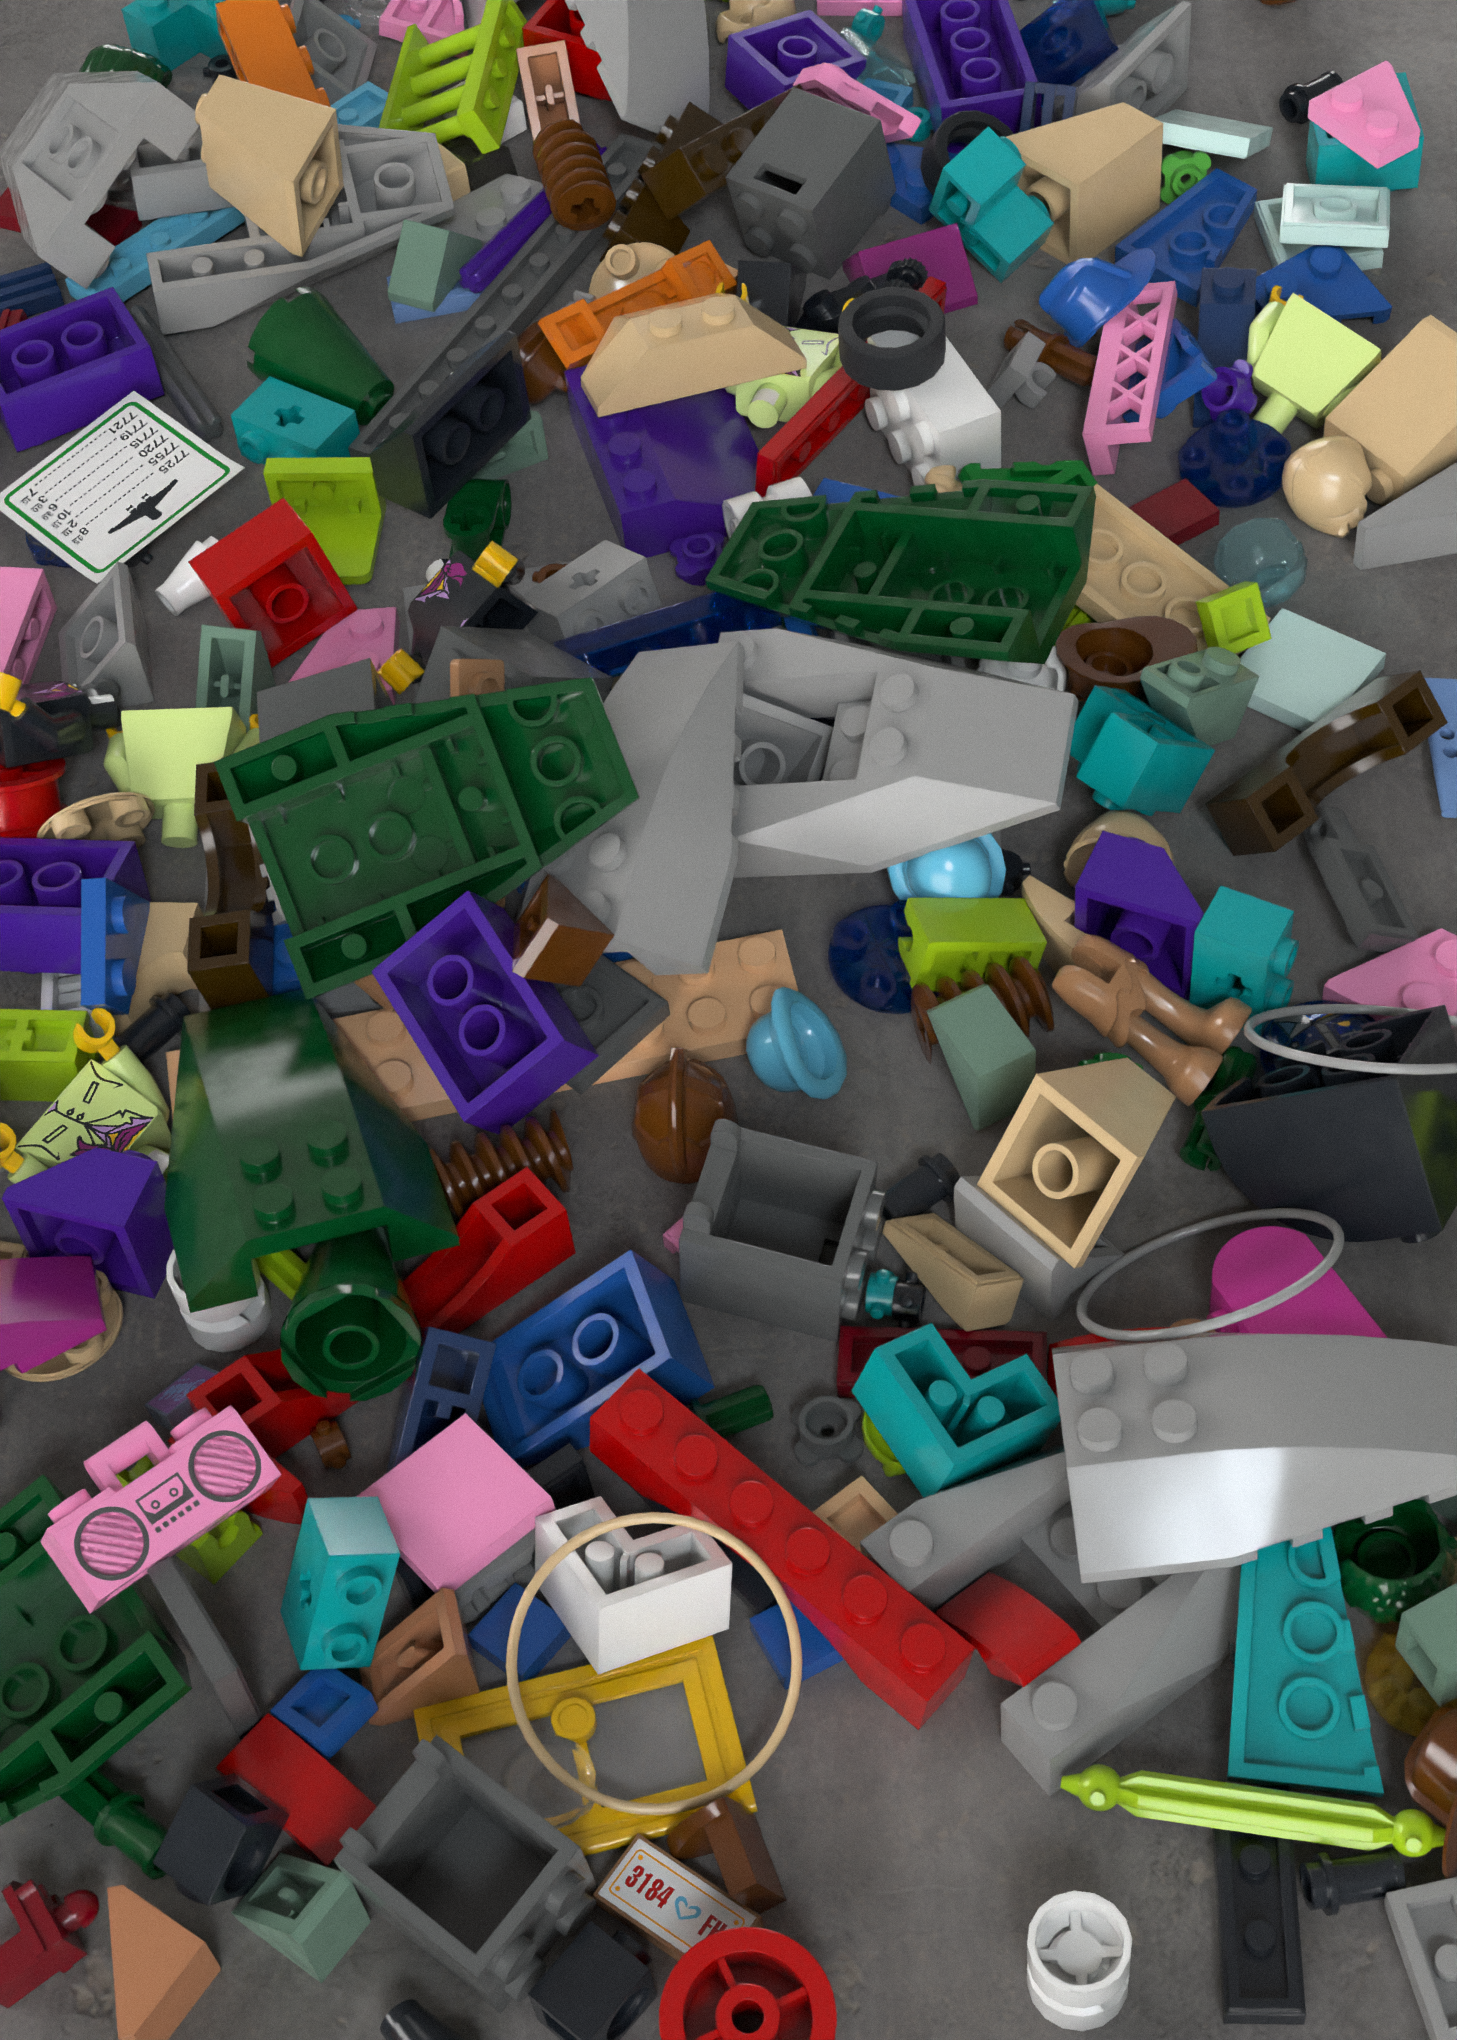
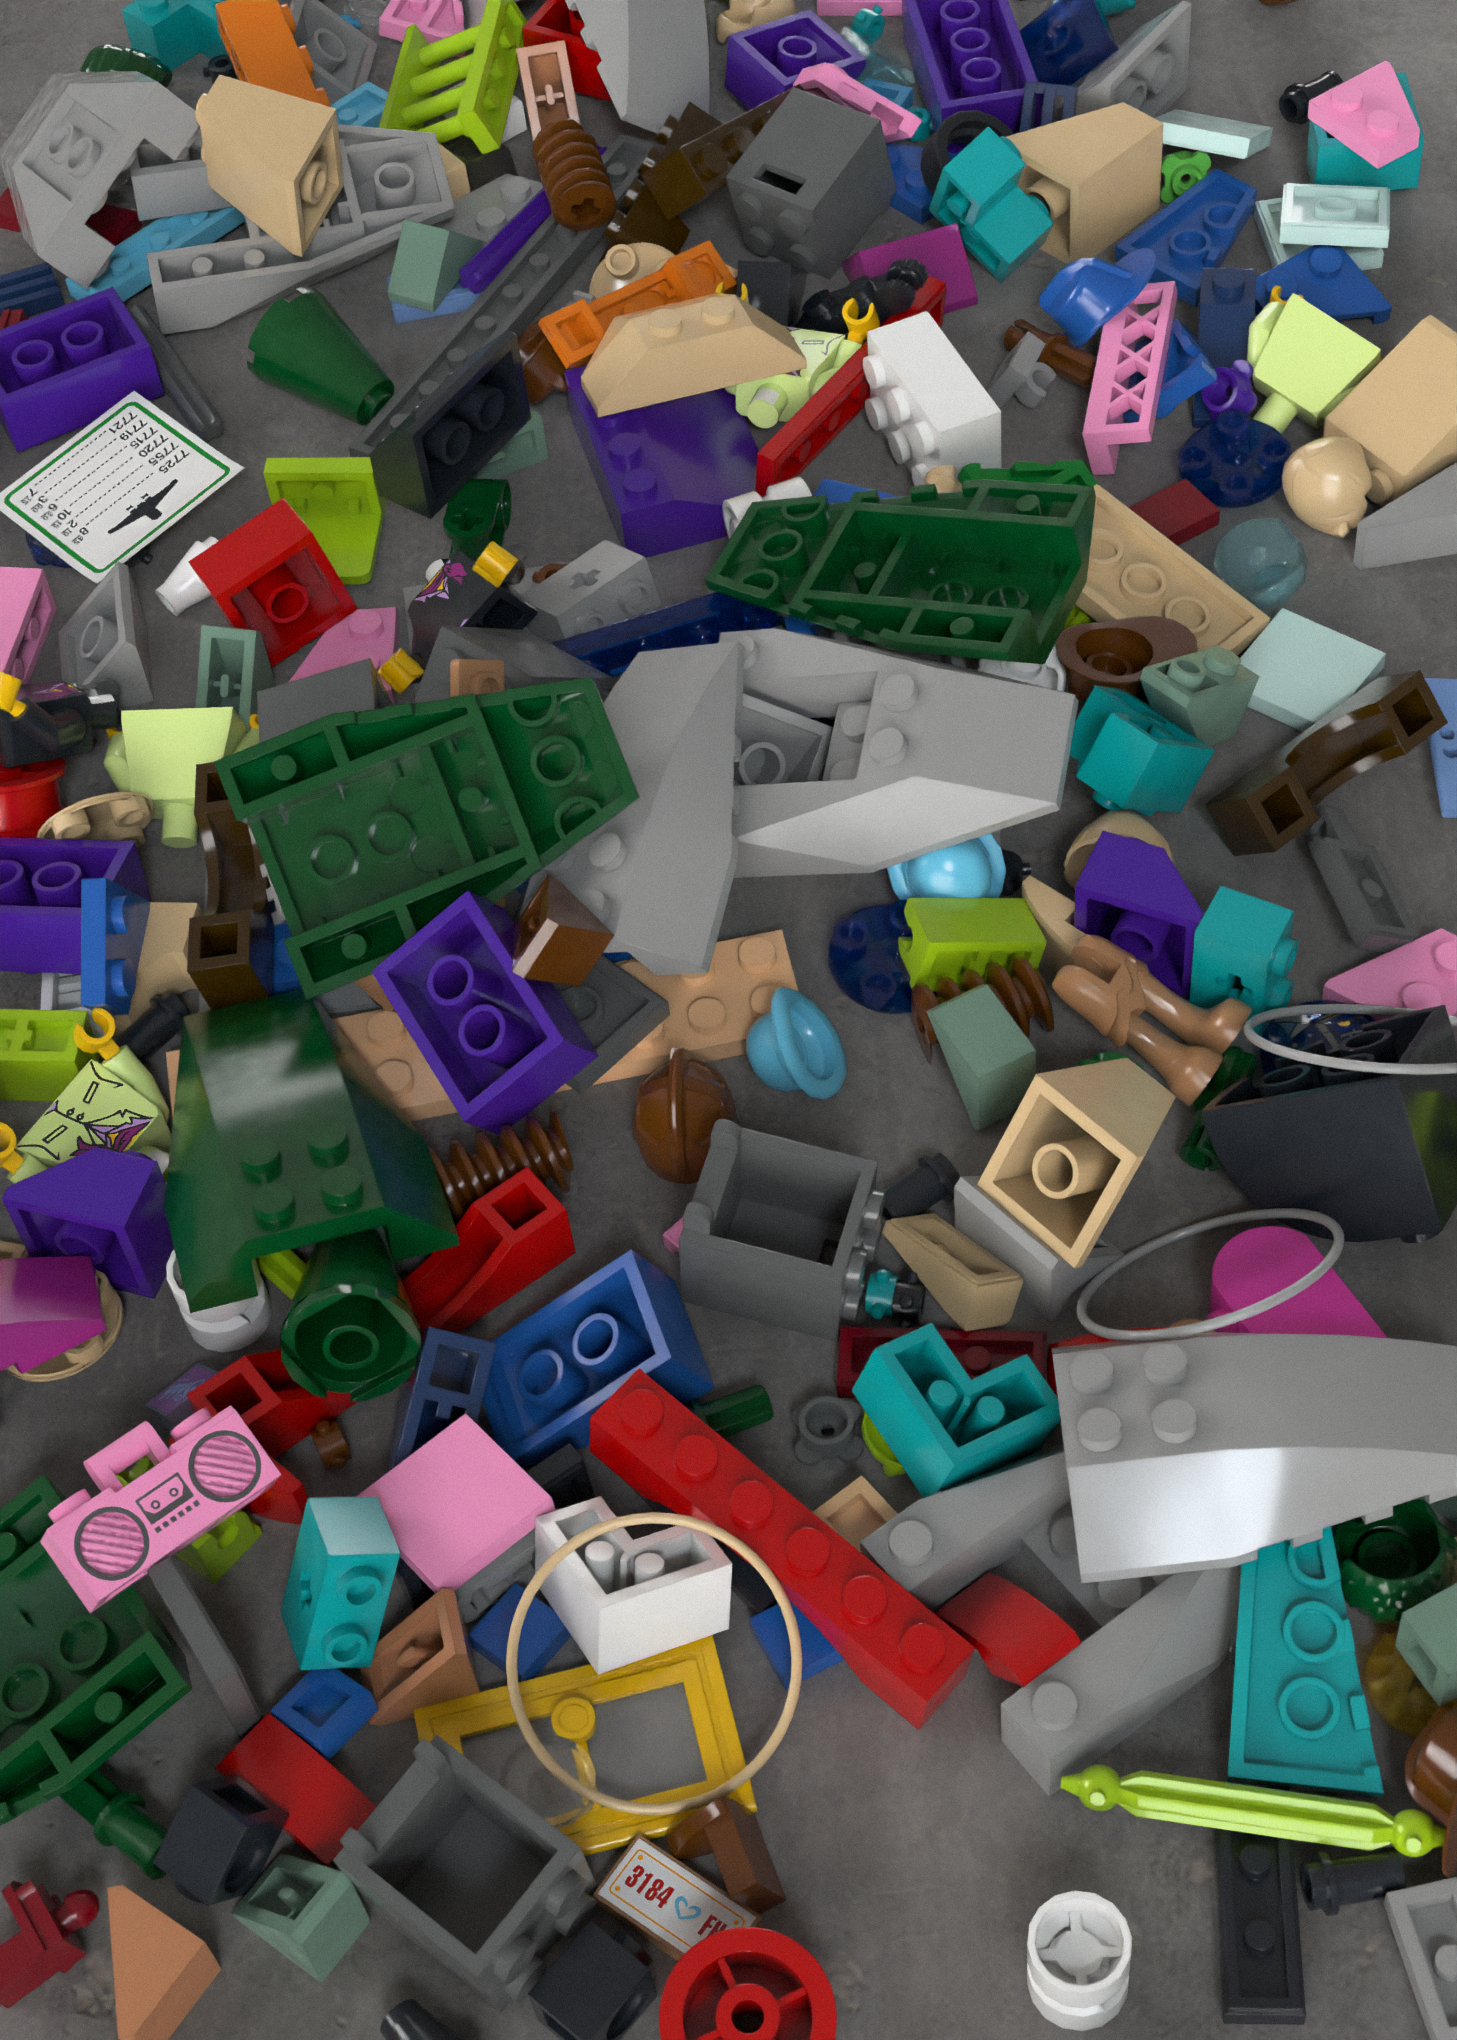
teal brick [230,376,360,465] -> none
dark purple plate [669,531,724,586] -> none
black tyre [838,287,946,391] -> none
lime plate [1195,581,1272,654] -> none

